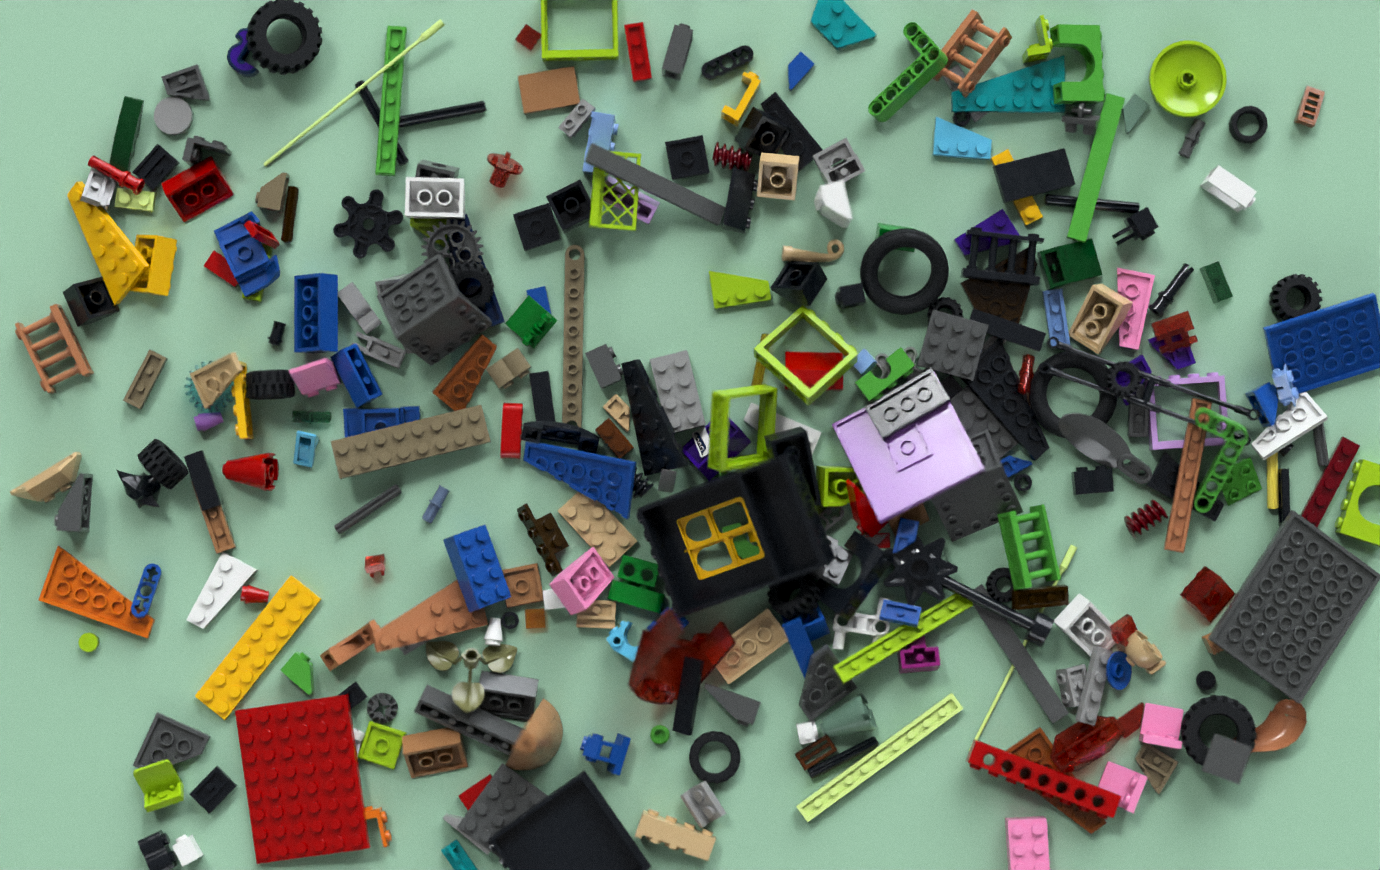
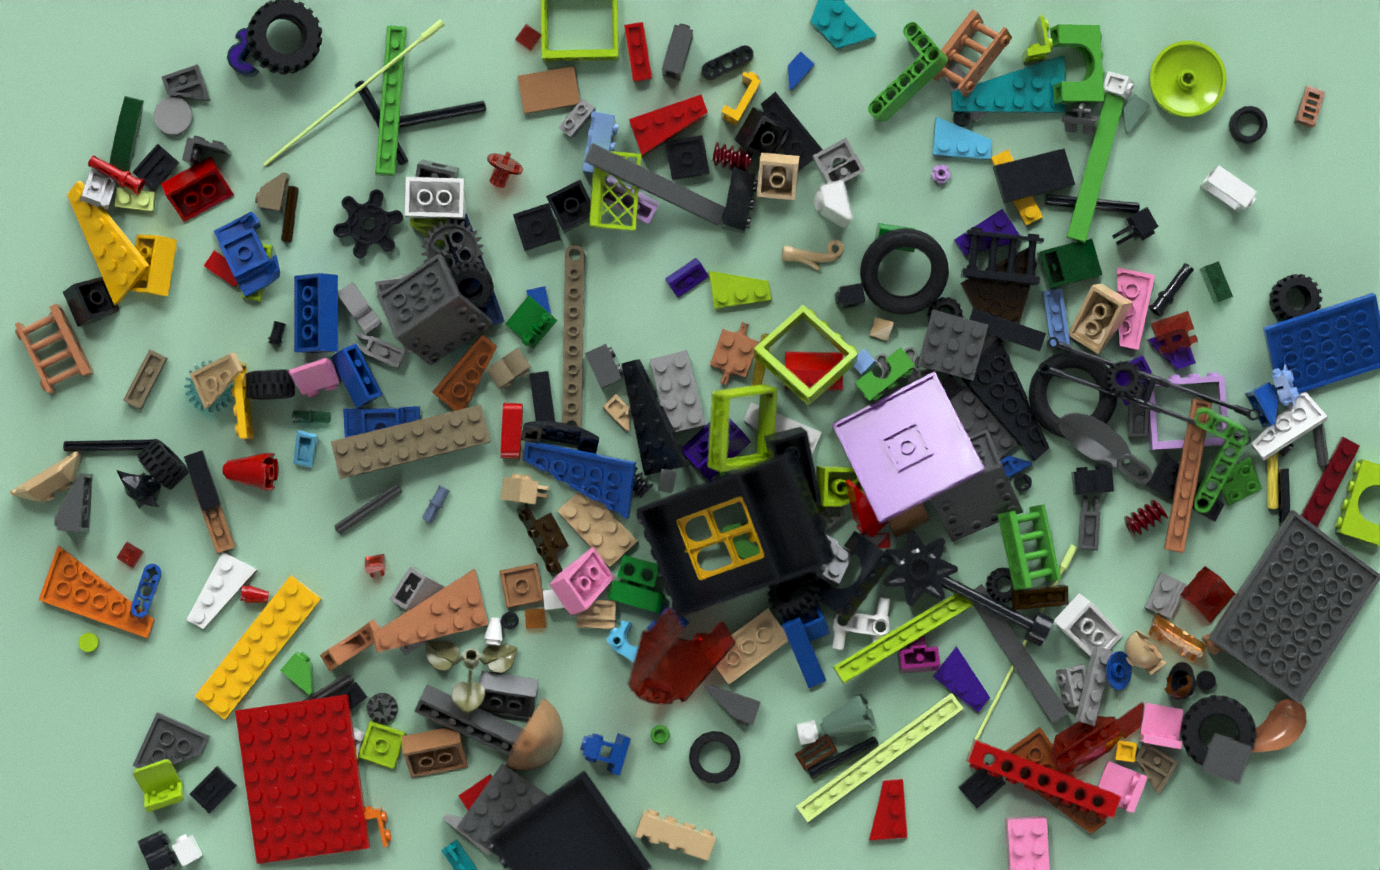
medium lavender cone [194,412,223,432] -> none
red tile [244,220,280,249] -> none
blue brick [443,525,511,612] -> none
reddish brown brick [595,418,634,459] -> none
black tile [672,656,704,736] -> none
light grey bracket [681,781,726,828] -> none
white sticker [692,426,709,458] -> none
black slope [770,261,827,306] -> none
dark grey plate [799,644,857,721] -> none
tile [865,368,951,440] -> none
blue plate [879,599,922,628] -> none
blue tile [893,518,920,554] -> none
clear red pin [1017,354,1035,394] -> none
clear red bracket [1110,614,1137,647] -> none
dark grey pin [1178,119,1206,158] -> none
none -> black axle [63,439,154,452]
none -> clear red tile [117,542,144,568]
none -> dark grey axle [304,673,354,700]
none -> light grey slope [389,566,445,611]
none -> tan brick [501,474,549,504]
none -> red wedge [629,94,708,158]
none -> dark purple slope [665,258,709,298]
none -> nougat plate [710,322,759,385]
none -> tan slope [869,317,894,341]
none -> red wing [869,779,907,840]
none -> lavender plate [932,165,951,184]
none -> dark purple wing [933,646,990,712]
none -> black plate [958,762,1006,809]
none -> dark grey hinge [1078,496,1101,551]
none -> white bracket [1103,71,1134,100]
none -> yellow plate [1114,740,1137,762]
none -> light grey plate [1144,572,1187,619]
none -> clear orange plate [1148,614,1205,661]
none -> black piece [1165,662,1197,700]

